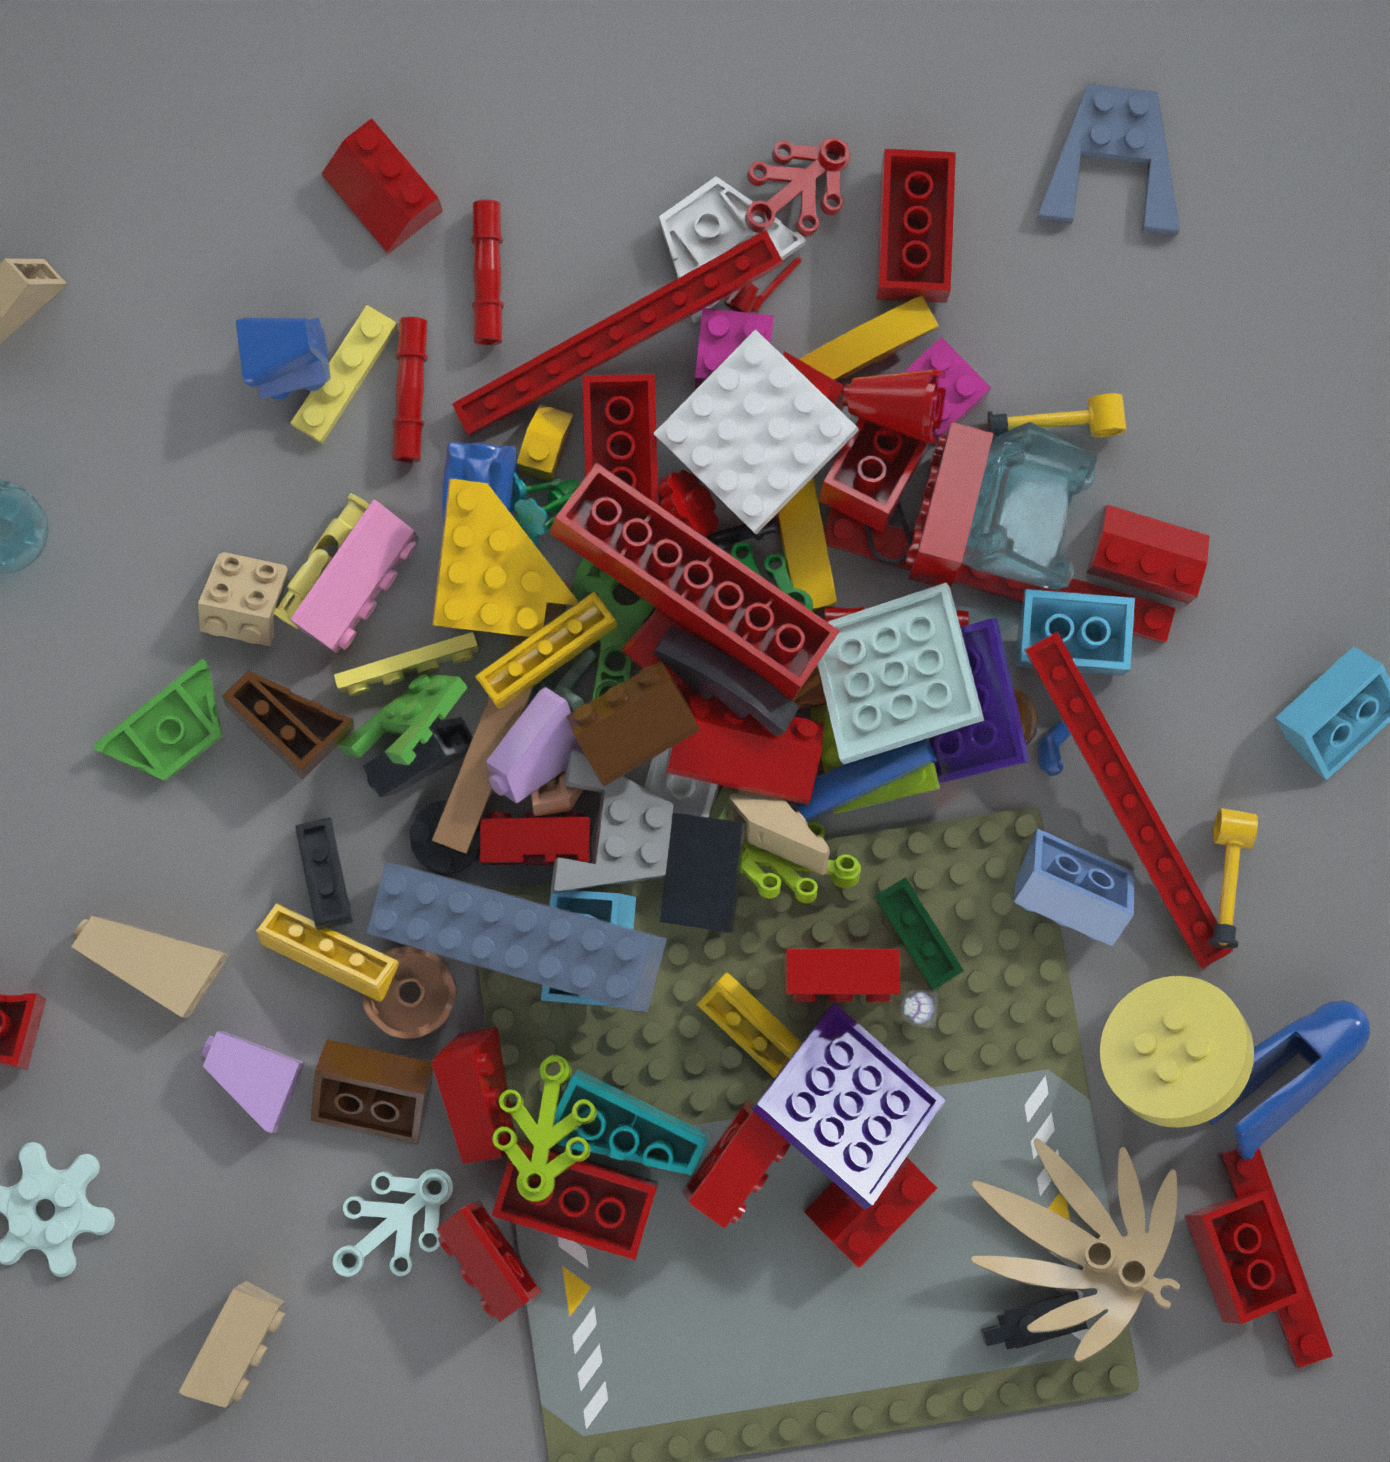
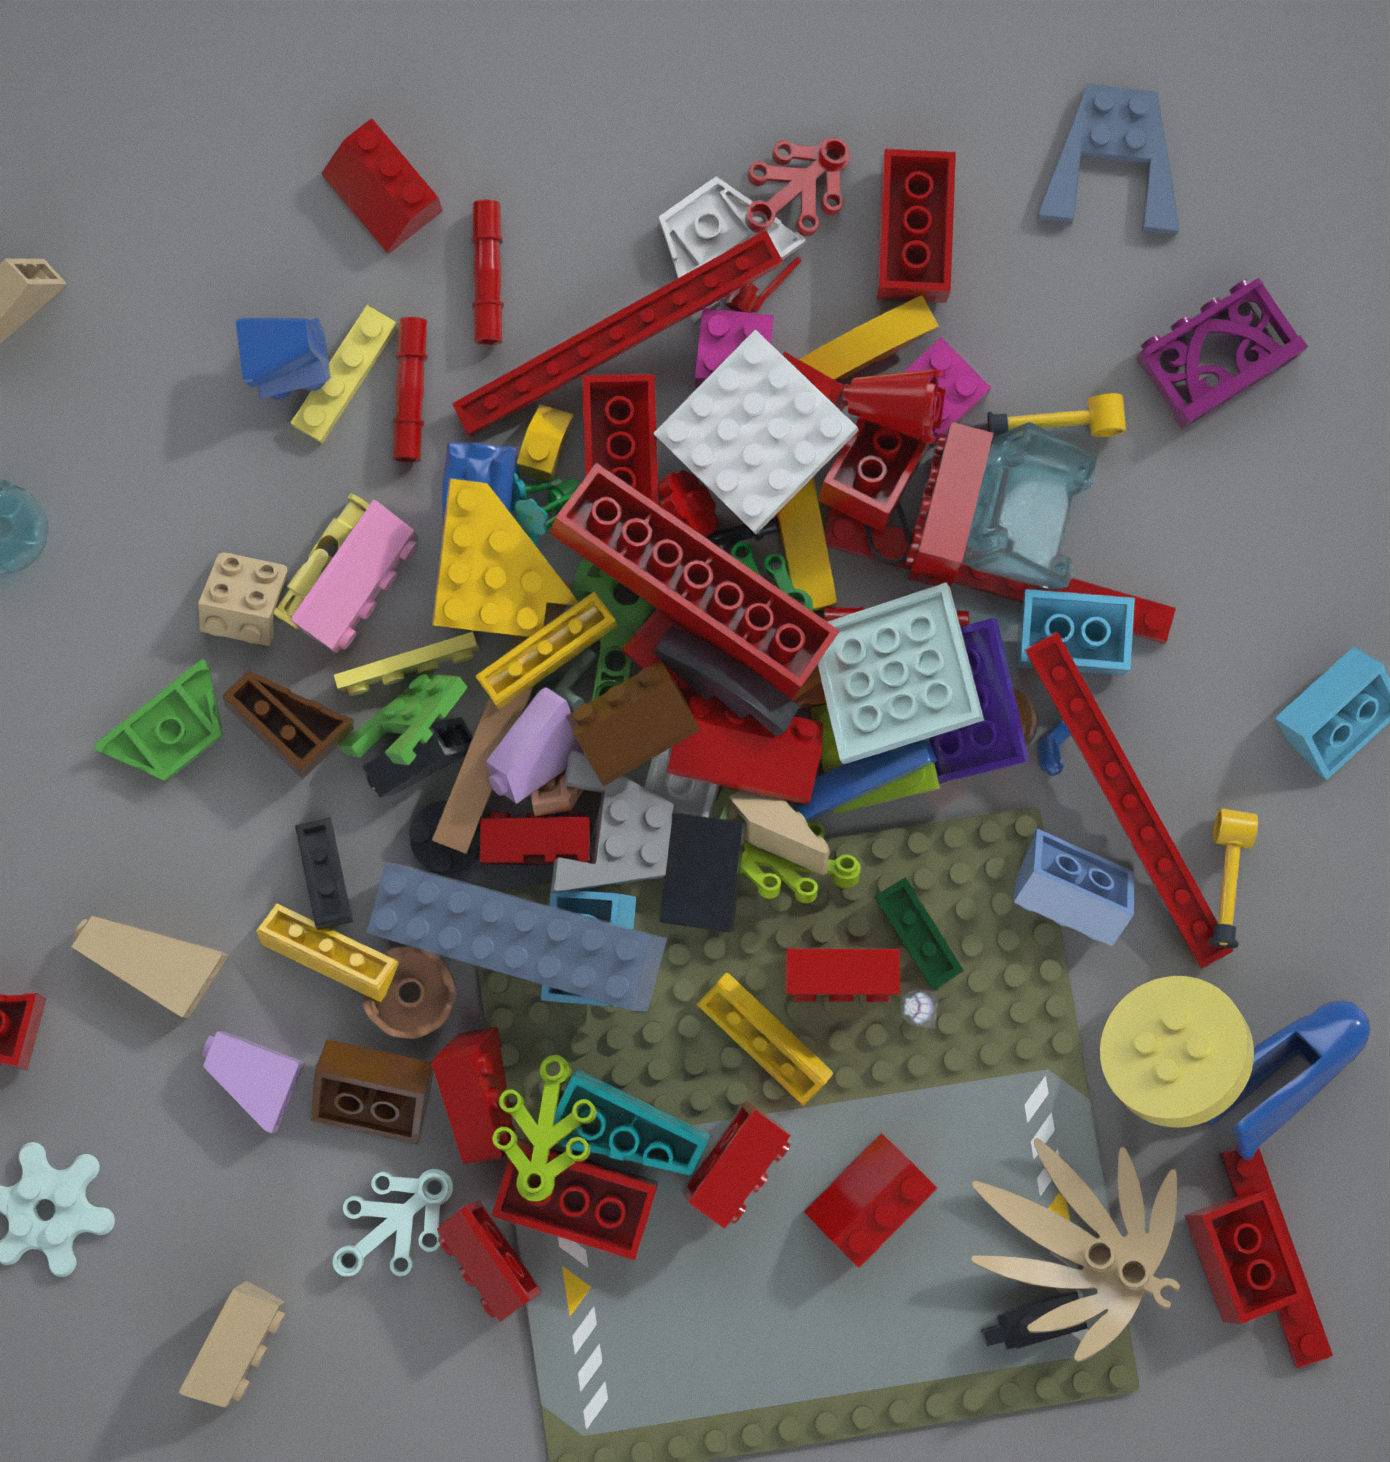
plate [752,1003,945,1210] -> none
red slope [1086,505,1210,604] -> none
none -> magenta fence [1136,277,1308,430]

